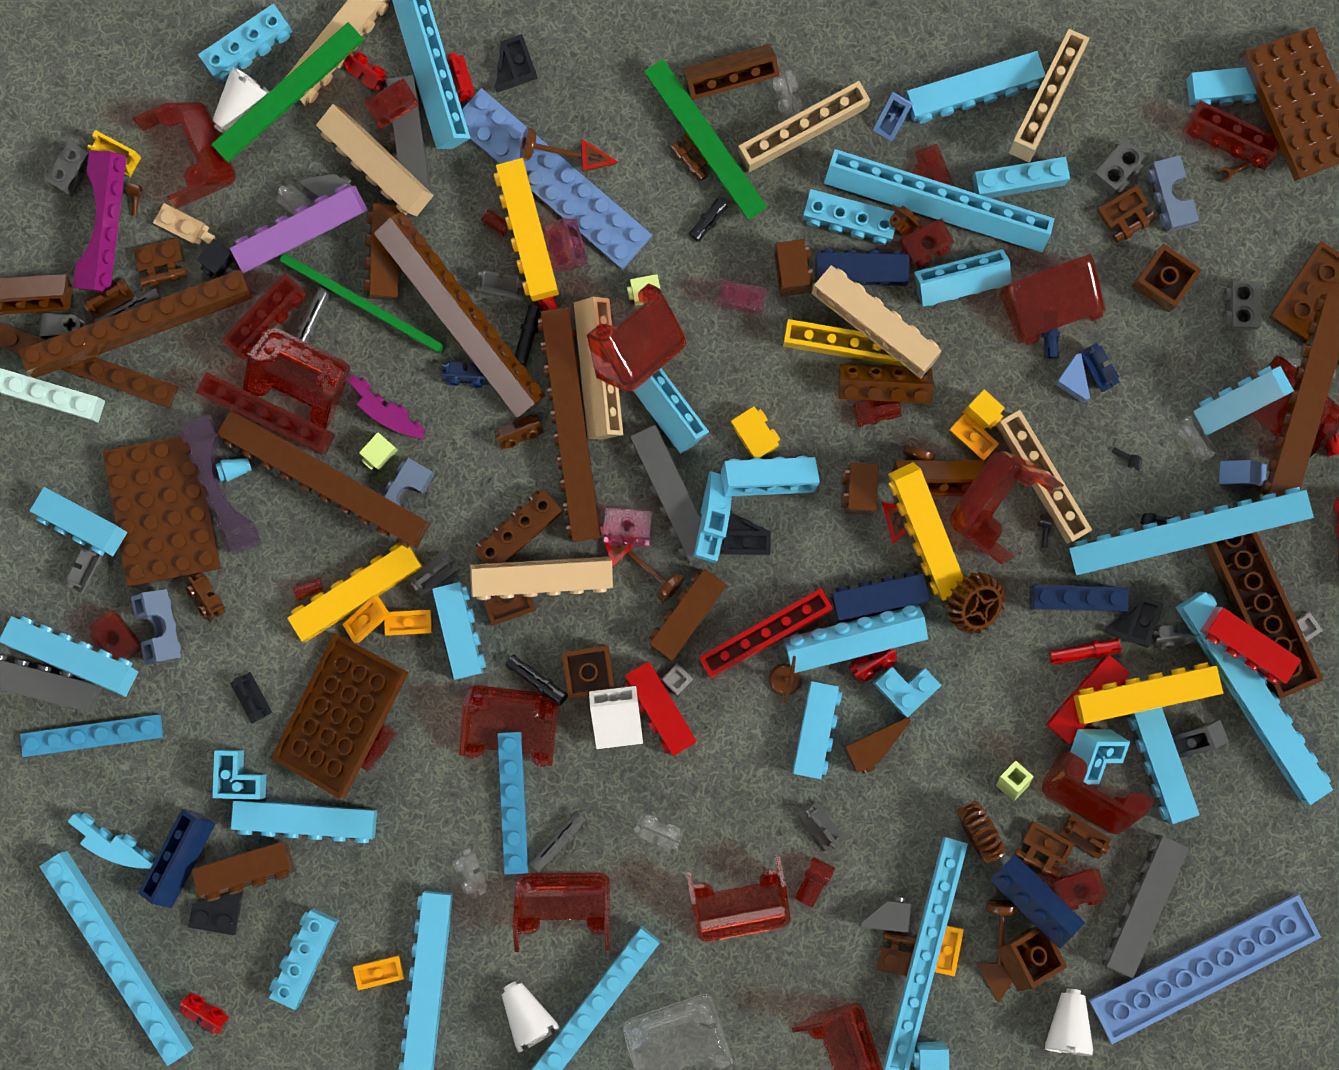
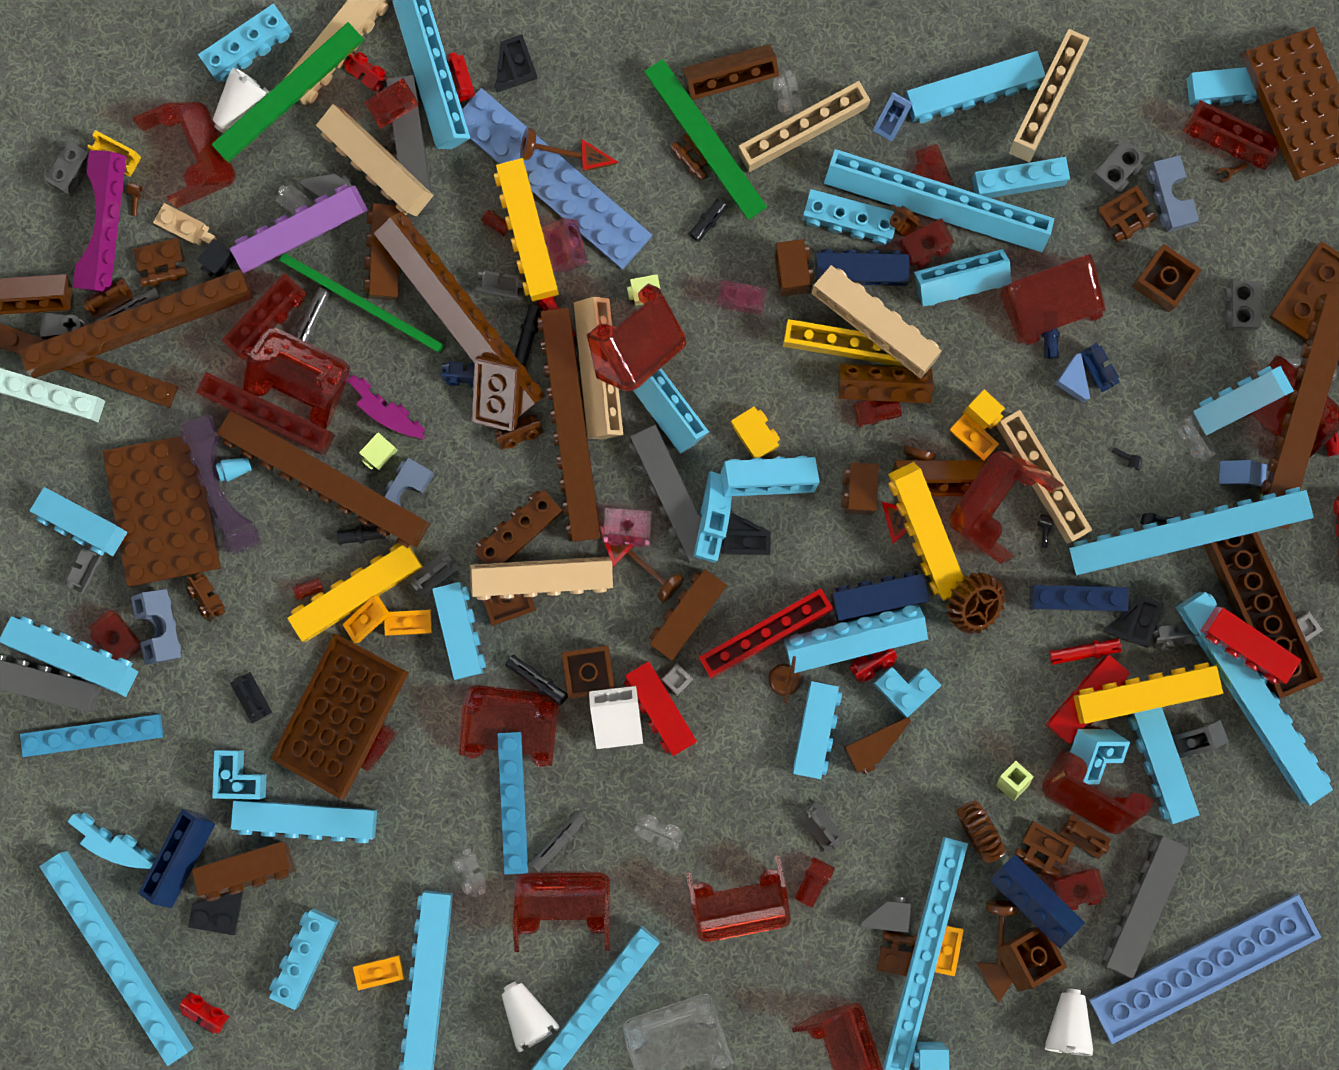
none -> black pin [337,525,386,545]
none -> tile [472,356,521,432]

